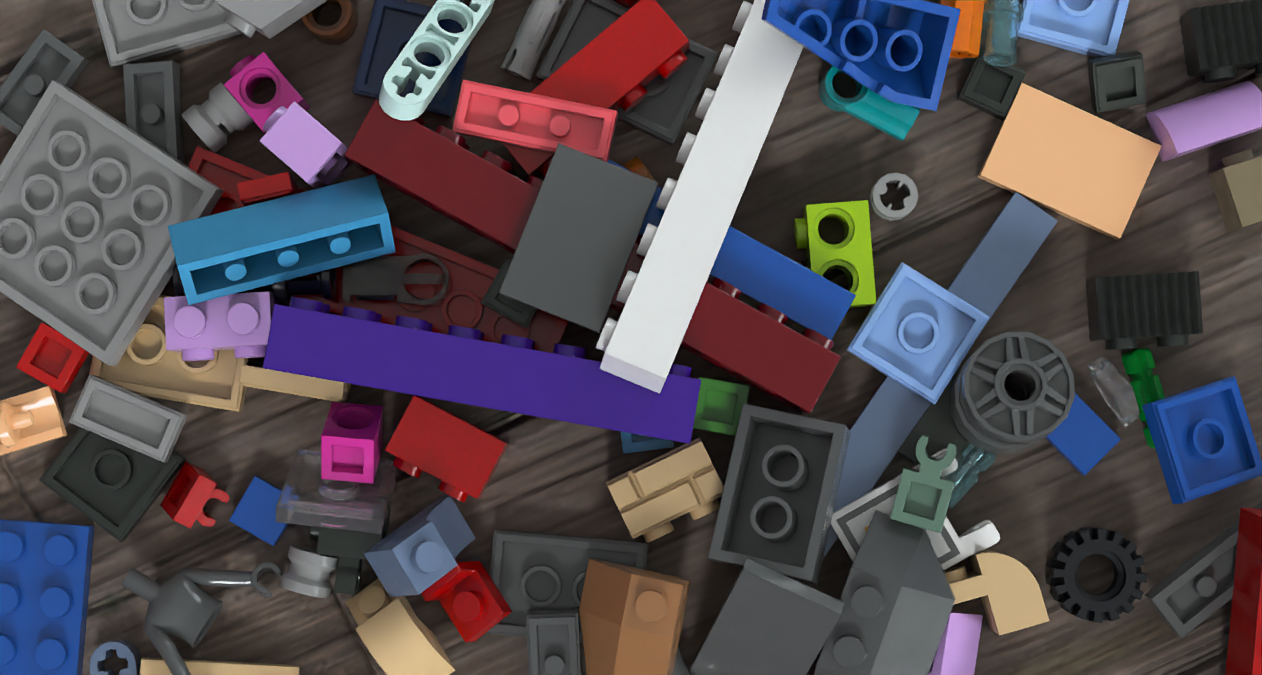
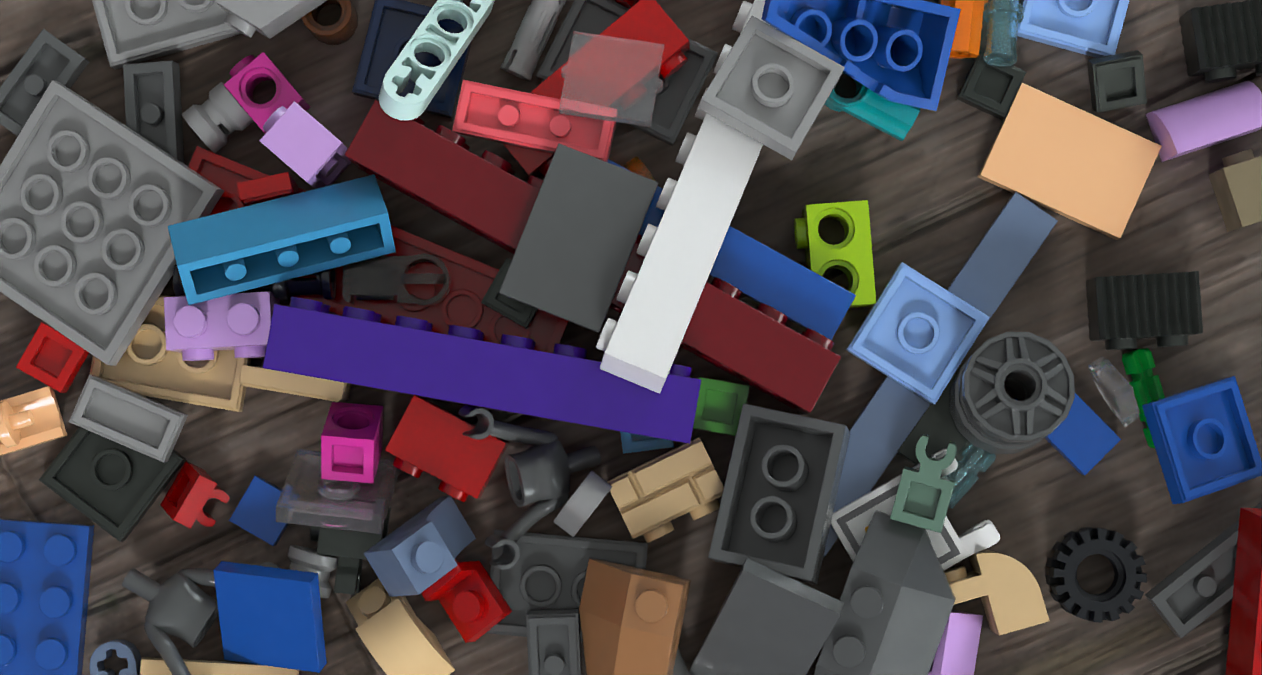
light grey bush [869,172,918,221] -> none
none -> blue tile [213,561,327,673]
none -> dark grey piece [458,405,601,570]
none -> light grey beam [553,471,613,537]
none -> clear piece [559,31,664,127]
none -> light grey plate [698,16,845,160]

